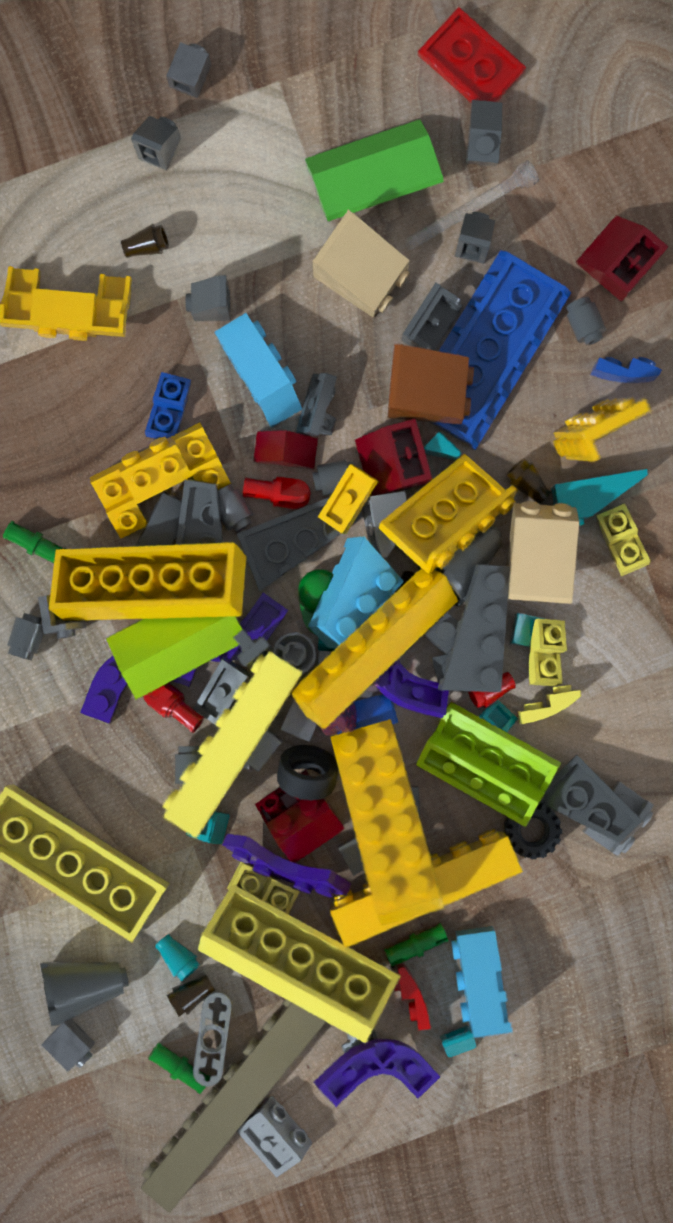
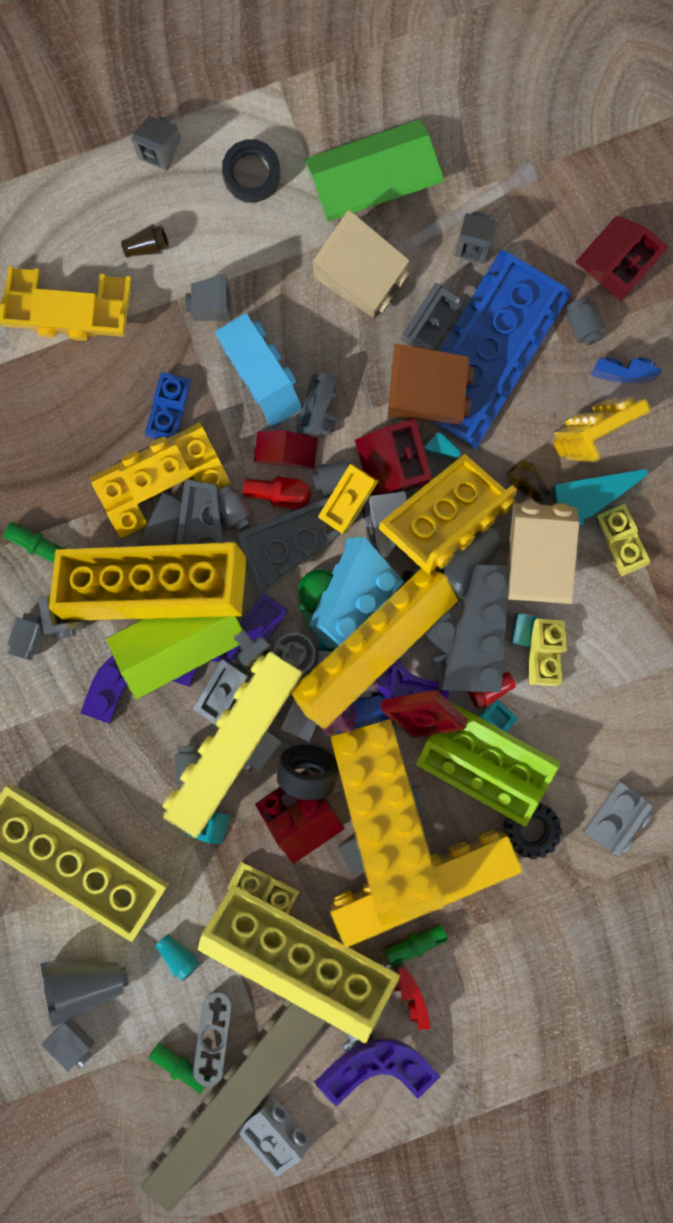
red arm [143,683,205,733] -> none
flat silver brick [166,42,211,98] -> none
dark brown cone [166,974,215,1017] -> none
dark purple plate [223,834,351,897] -> none
red tile [417,7,526,103] -> none
teal slope [440,1025,477,1057] -> none
medium azure wedge [451,926,512,1038] -> none
dark grey slope [466,100,503,166] -> none
light yellow slope [517,685,581,724] -> none
dark grey wing [540,755,644,845] -> none
none -> black tyre [222,139,280,203]
none -> dark red tile [380,690,467,738]

